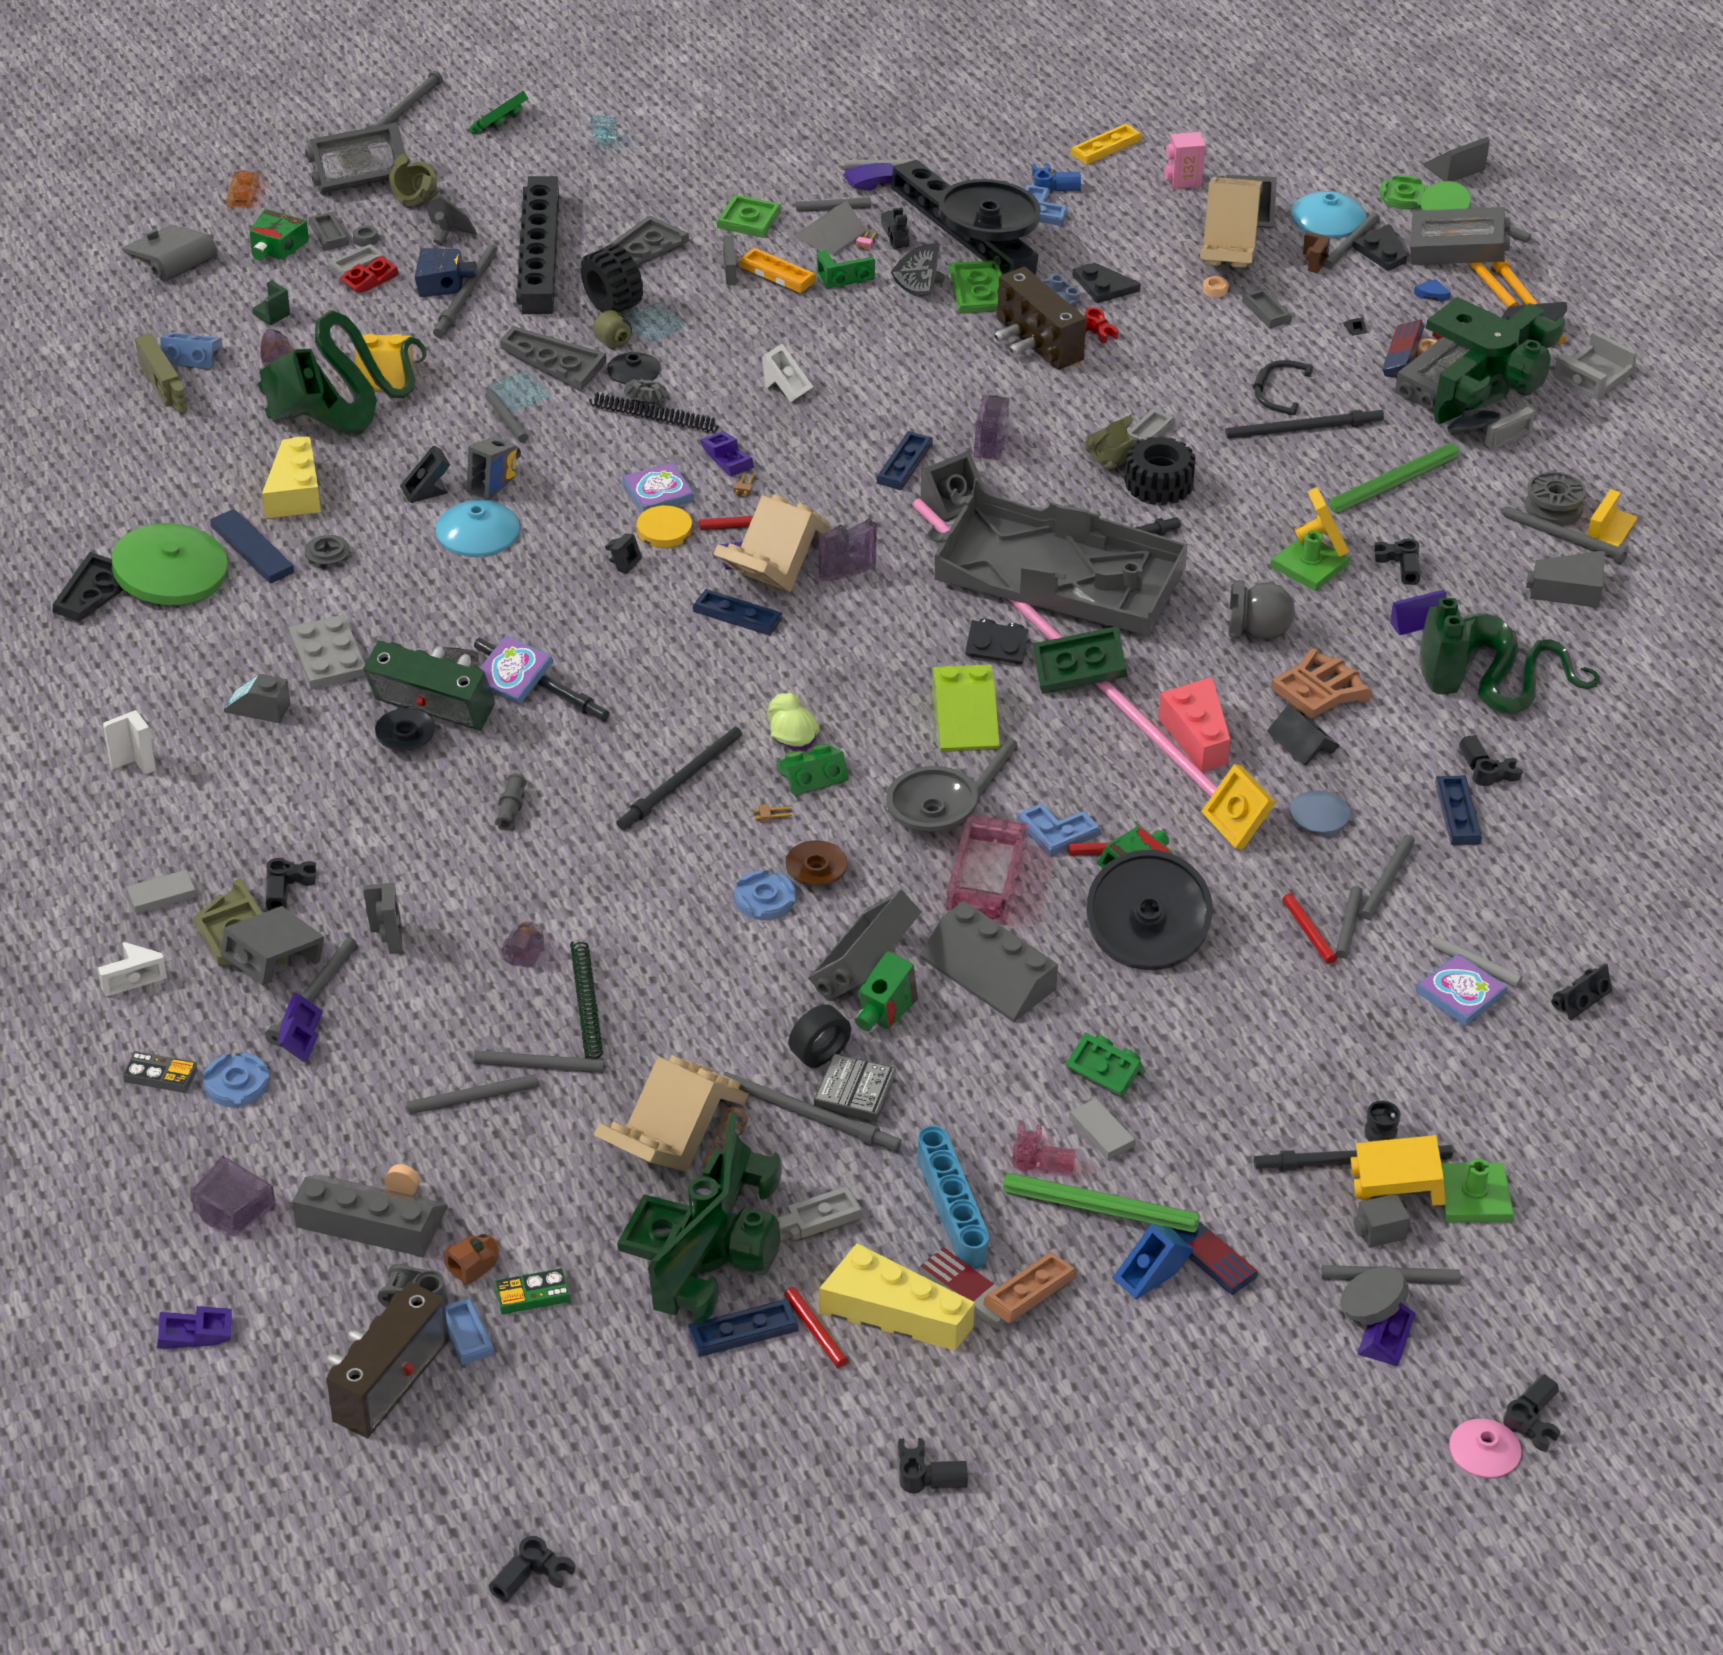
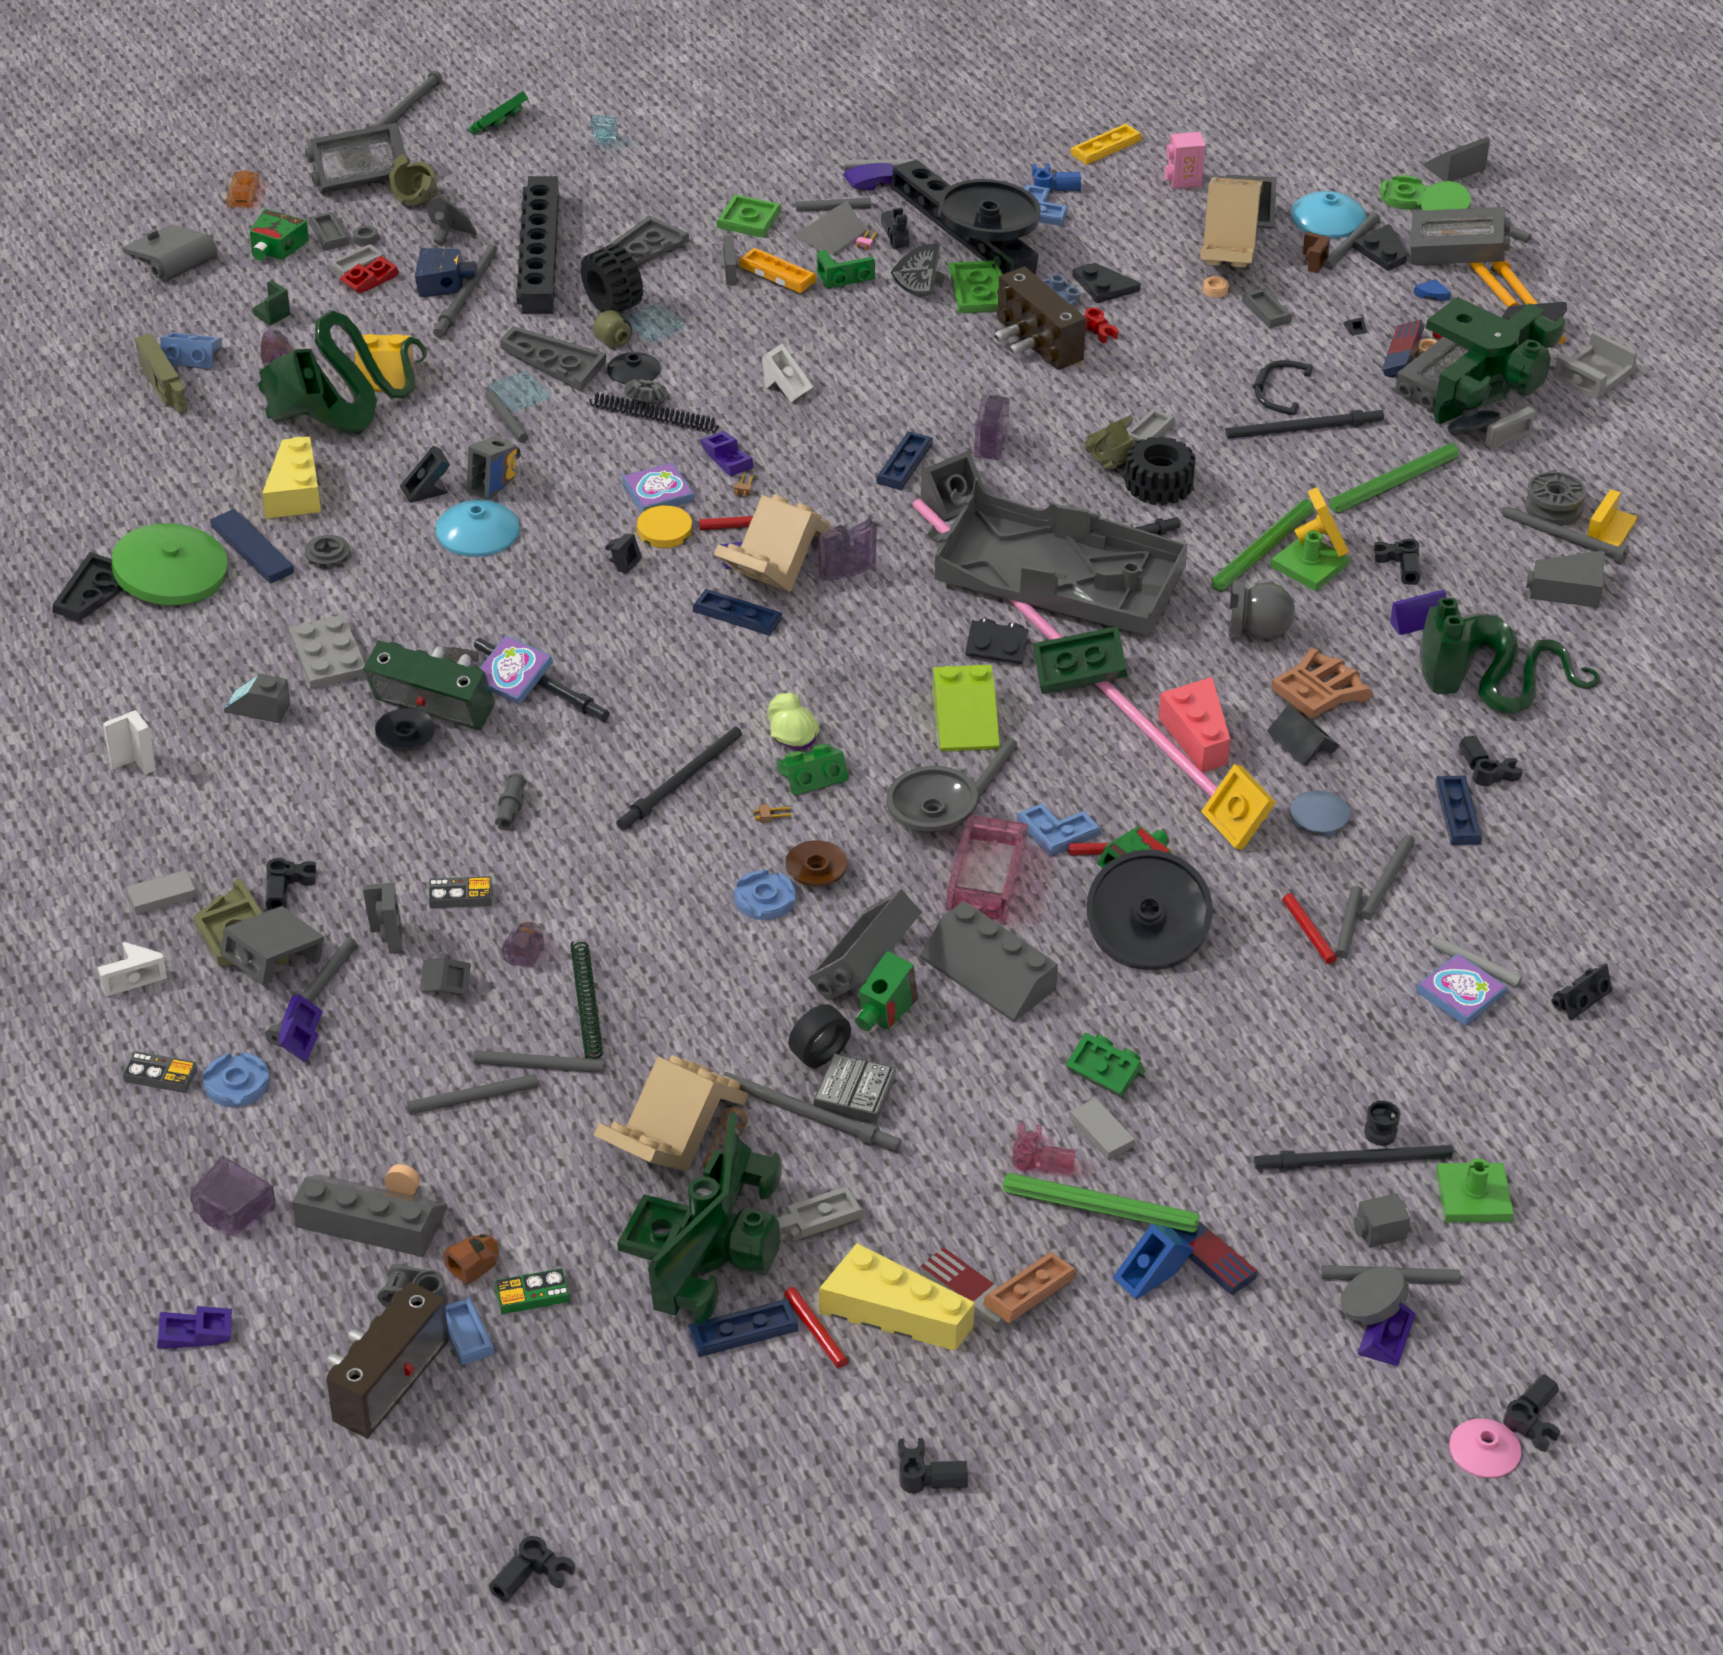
dark azure beam [917,1125,989,1269] -> none
yellow panel [1351,1135,1446,1206] -> none
none -> dark grey panel [420,958,471,996]
none -> tile [429,876,492,908]
none -> bright green axle [1211,499,1314,592]

